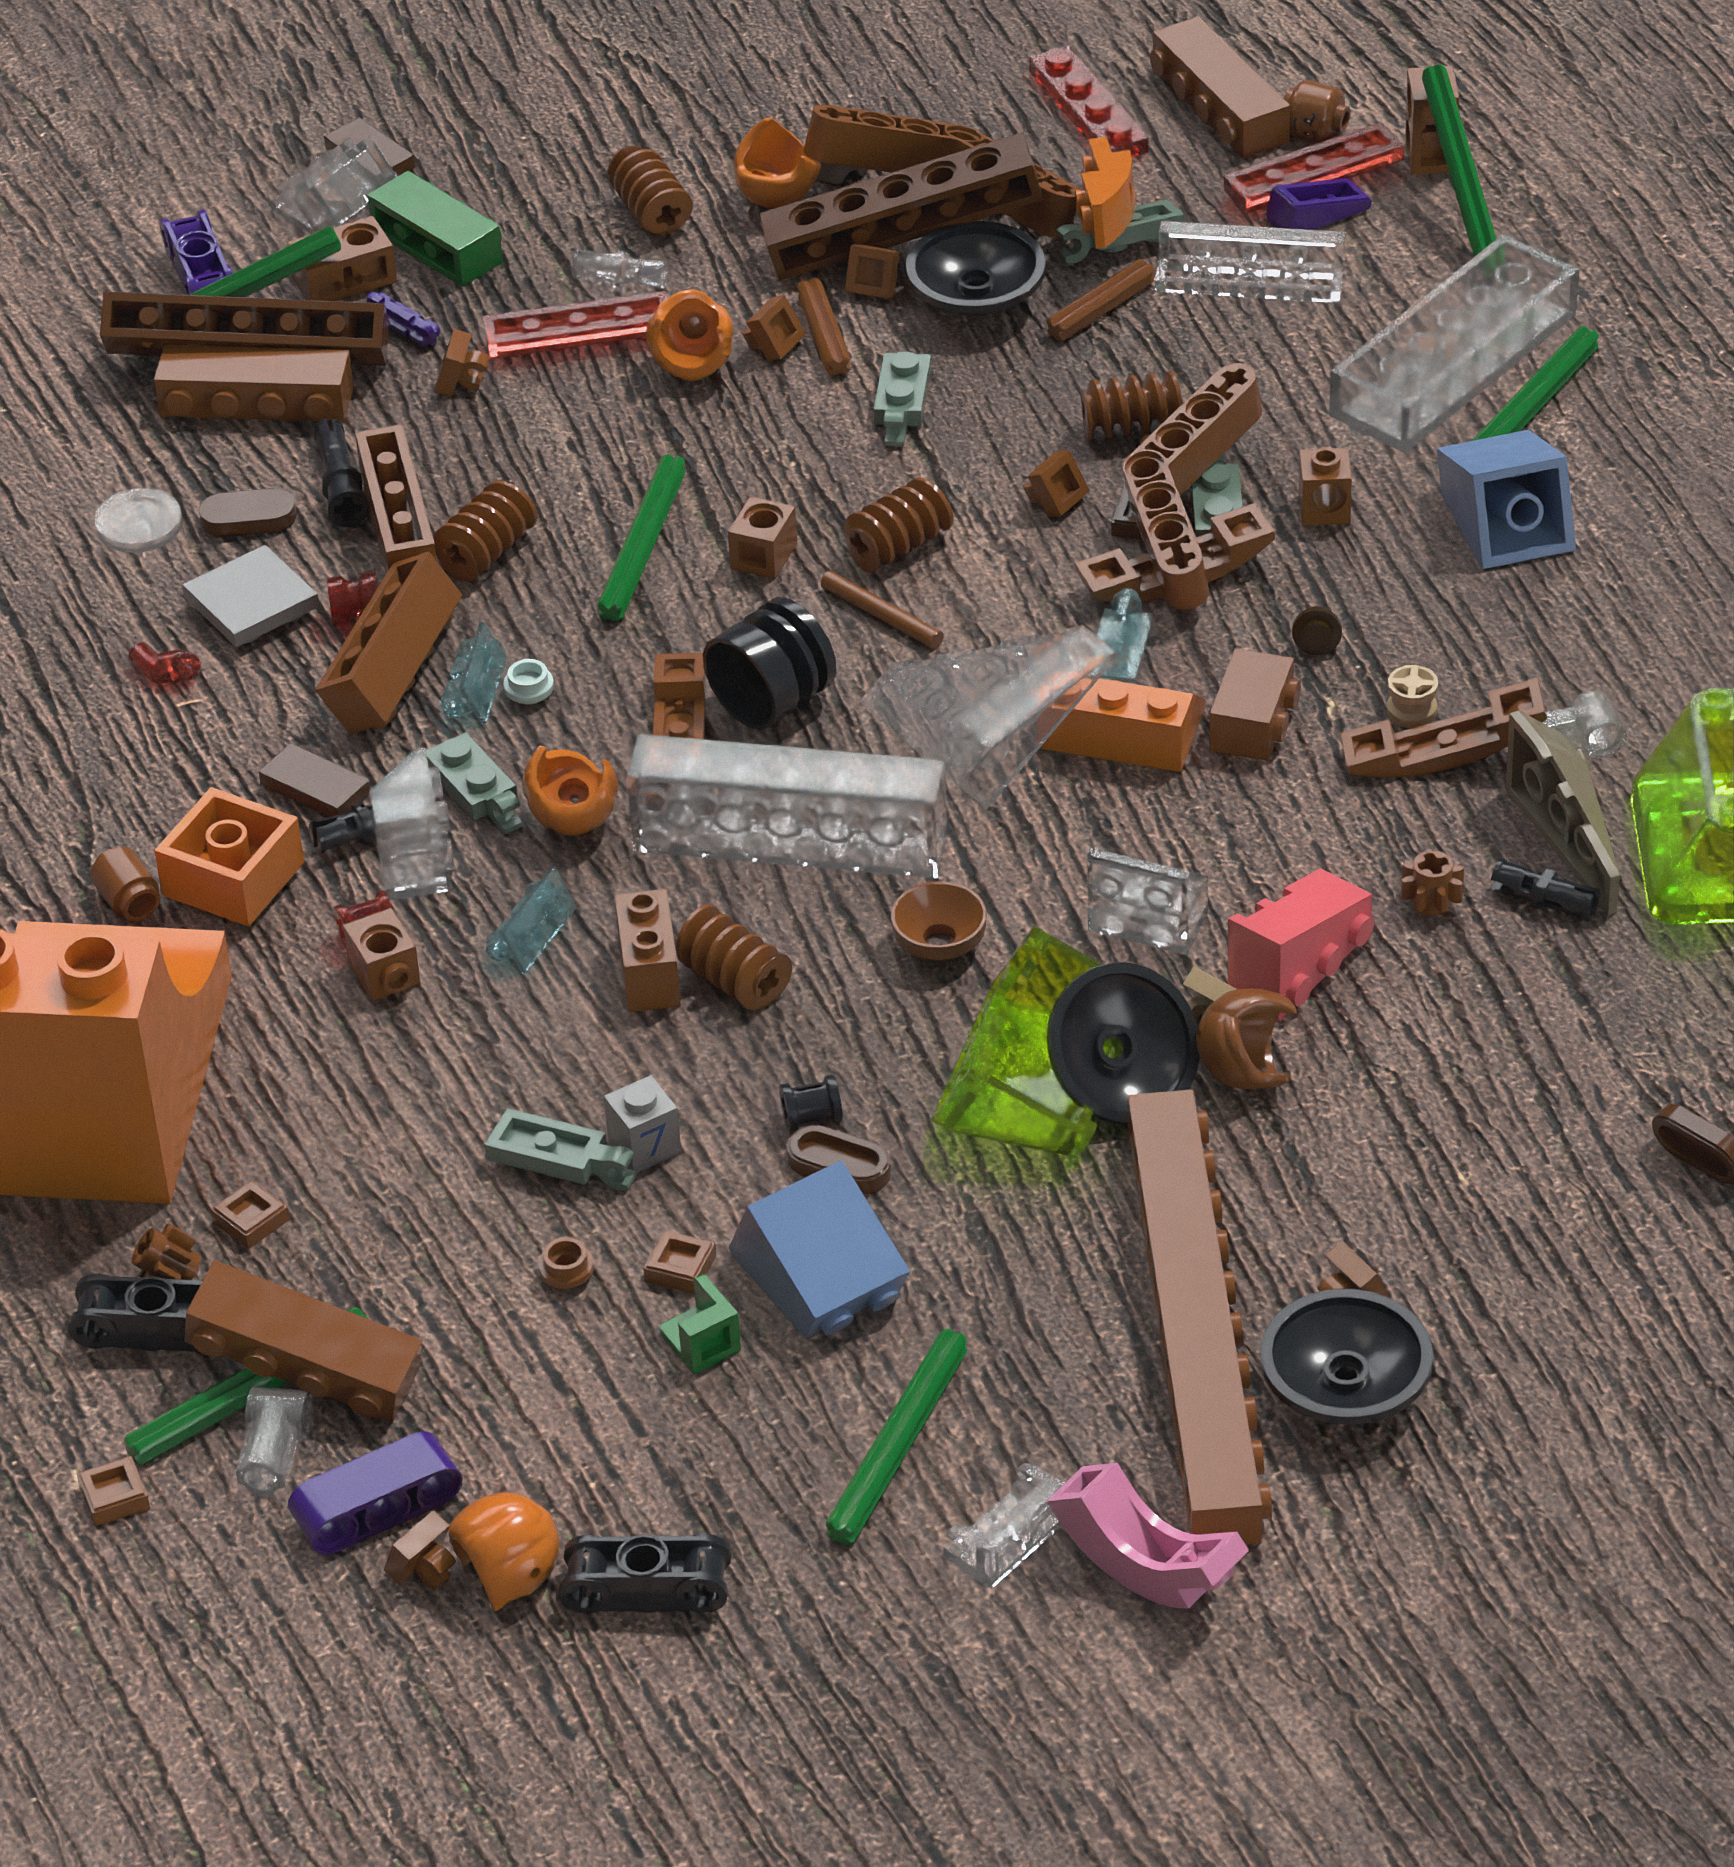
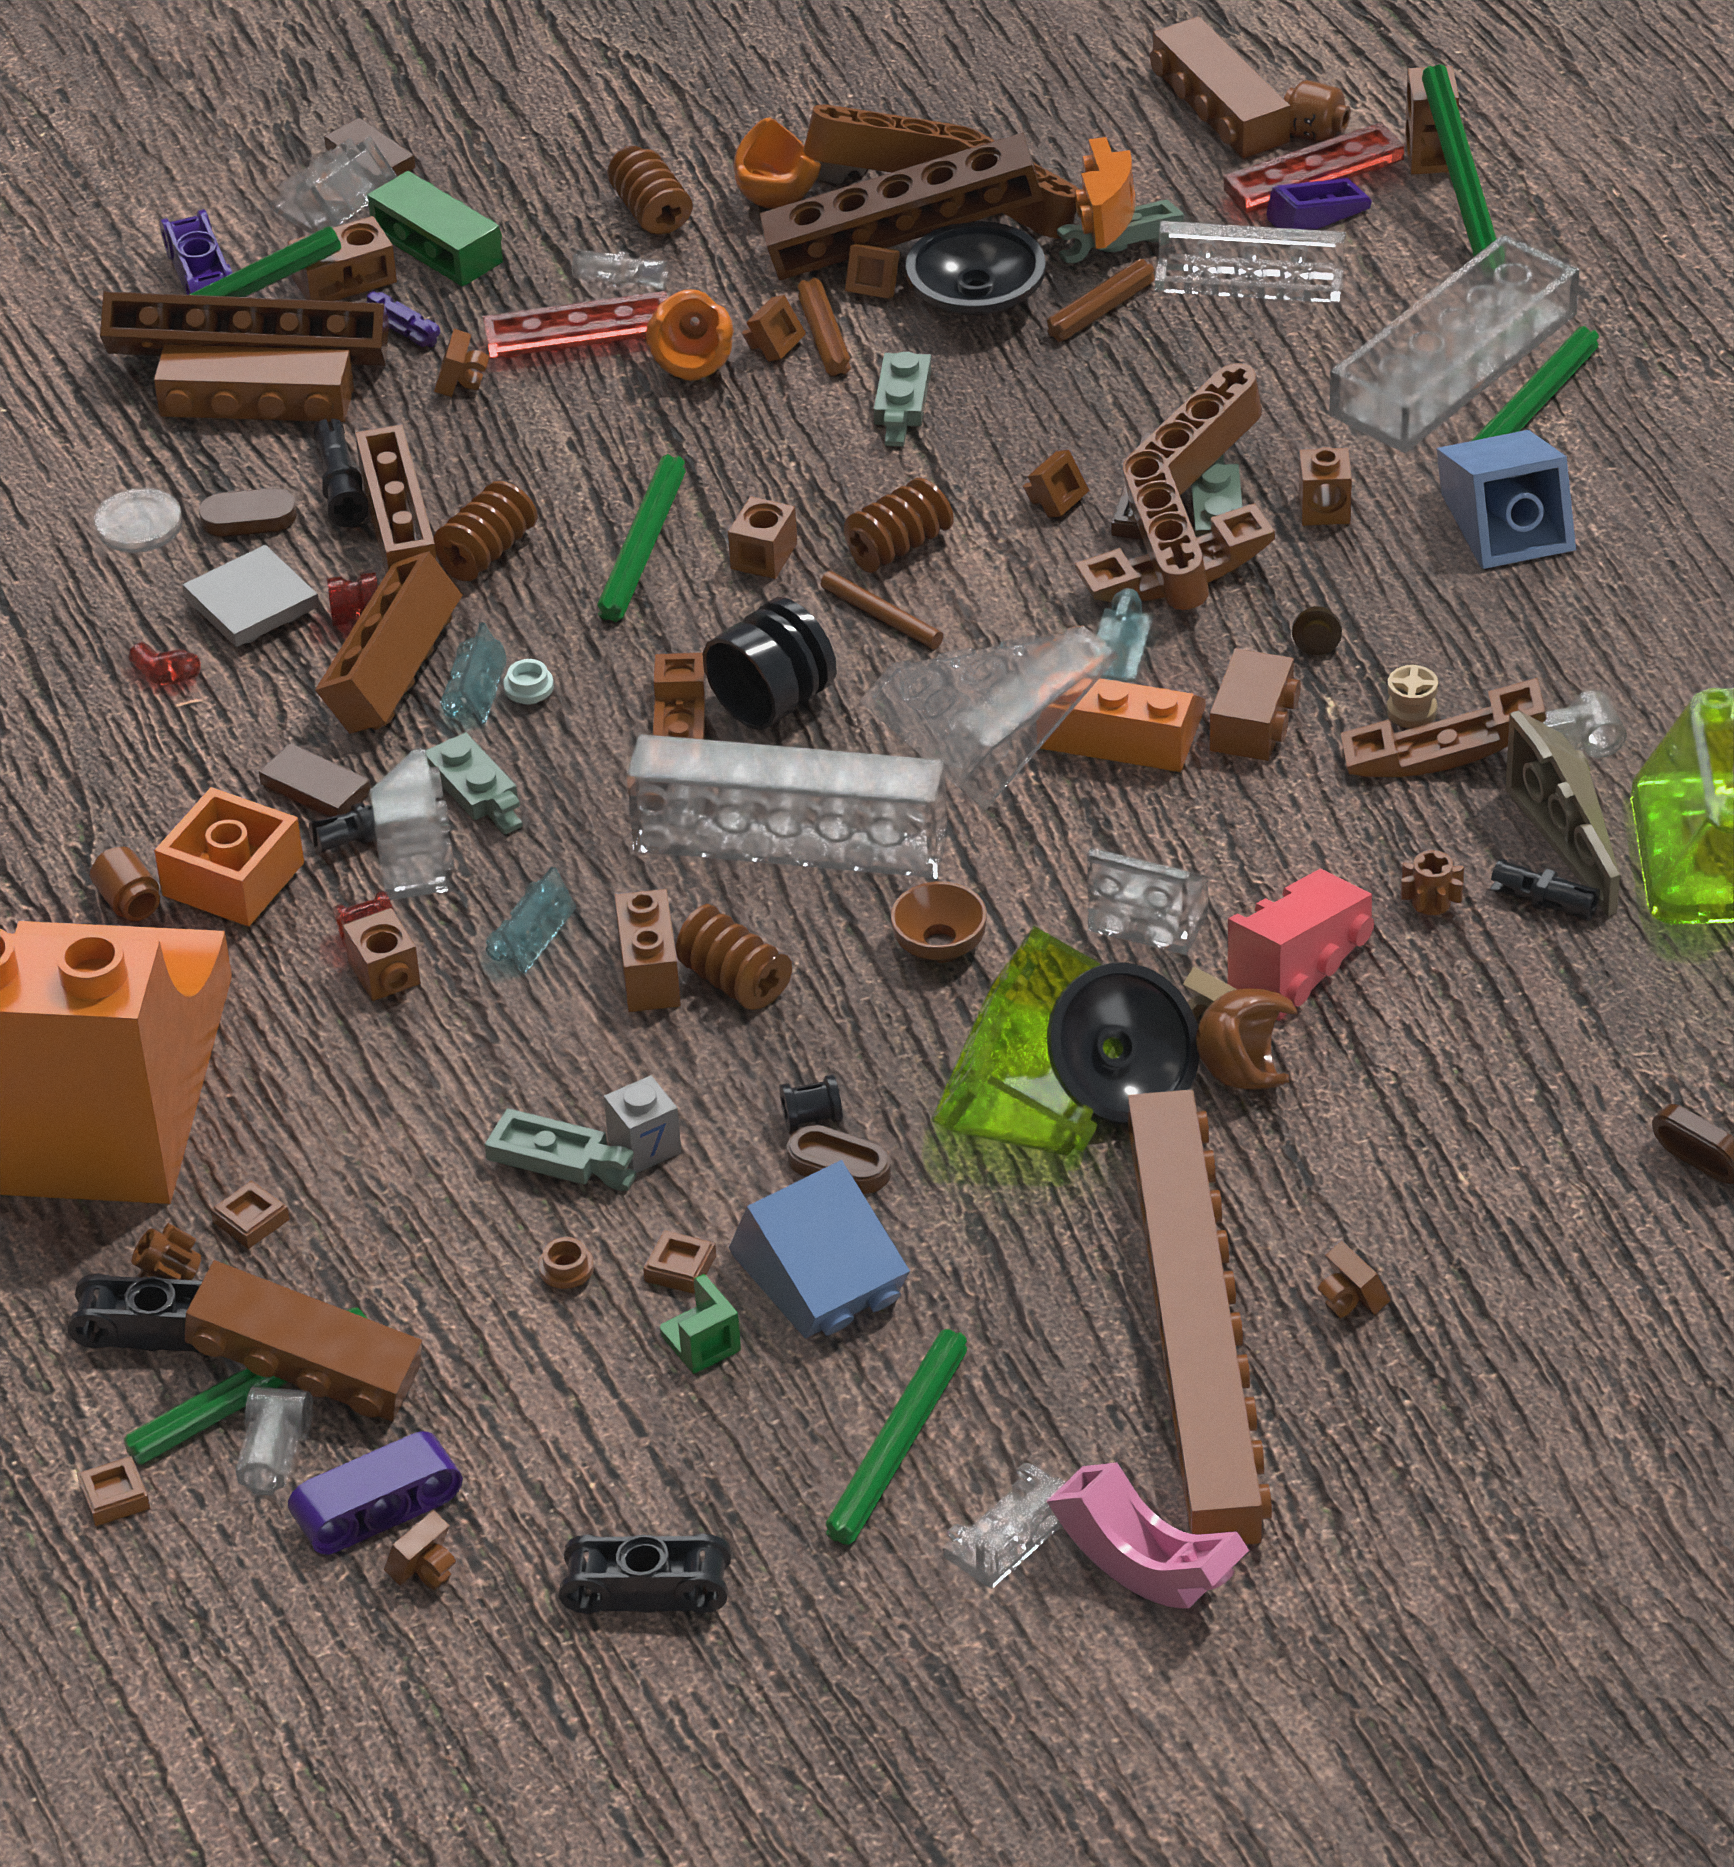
orange piece [448,1492,560,1612] -> none
orange piece [522,746,618,836] -> none
clear red plate [1029,45,1149,157] -> none
dark orange piece [1081,371,1182,441] -> none
black dish [1261,1289,1433,1425] -> none

